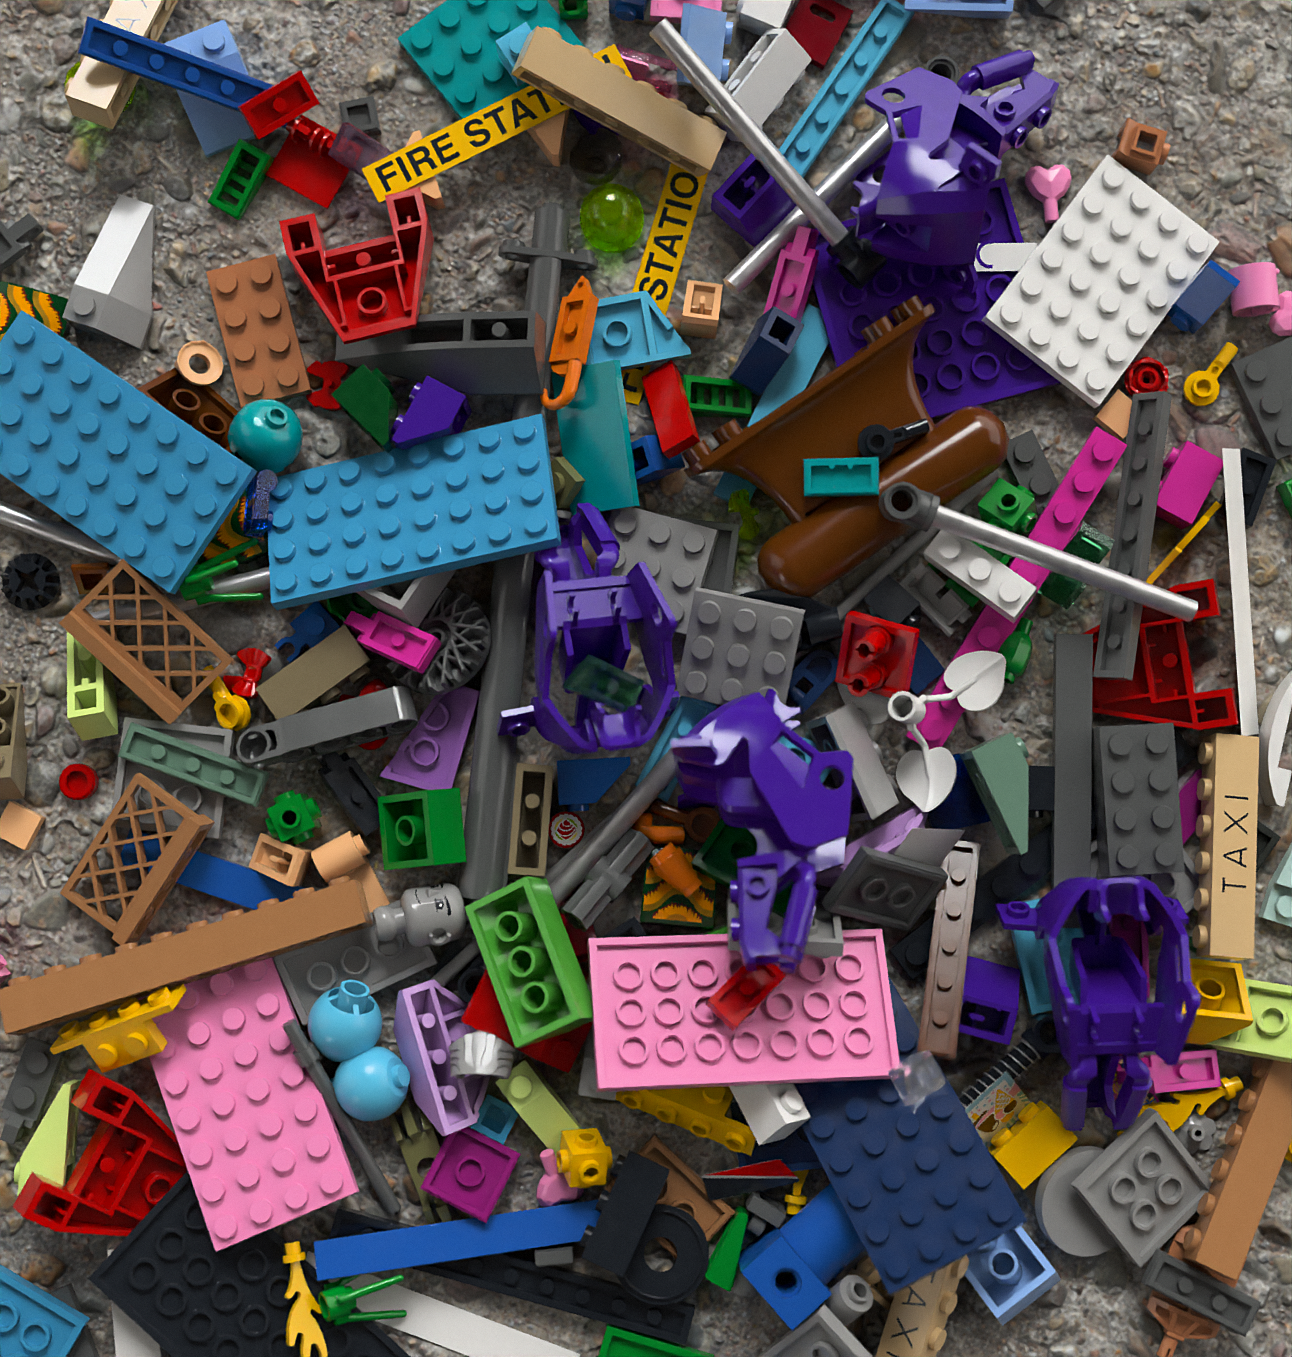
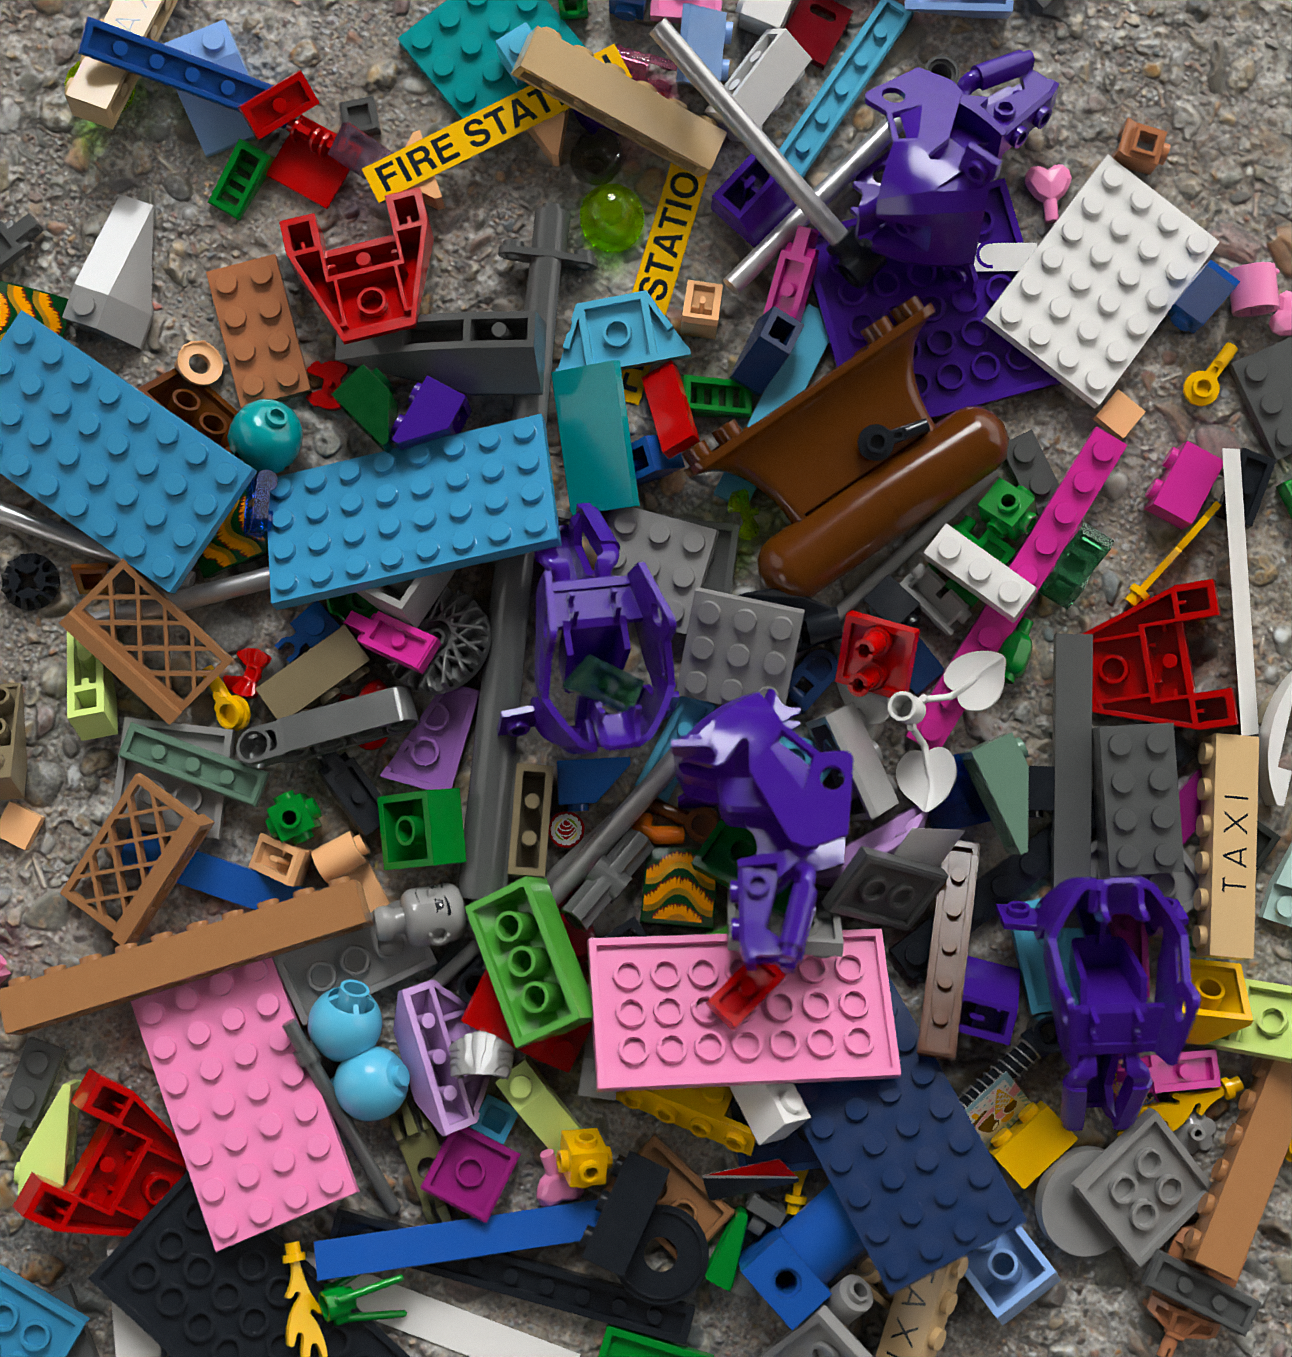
yellow bracket [49,984,187,1073] -> none
red tile [59,764,99,800] -> none
green plant [179,538,264,606] -> none
dark grey tile [535,1243,574,1267] -> none
orange plate [540,276,599,411] -> none
olive plate [551,457,586,509] -> none
orange cone [649,842,702,898] -> none
teal plate [804,457,879,497] -> none
flat silver piece [878,482,1198,622] -> none
clear slope [887,1050,946,1106] -> none
dark grey plate [1093,391,1172,681] -> none
red plate [1124,357,1169,397] -> none

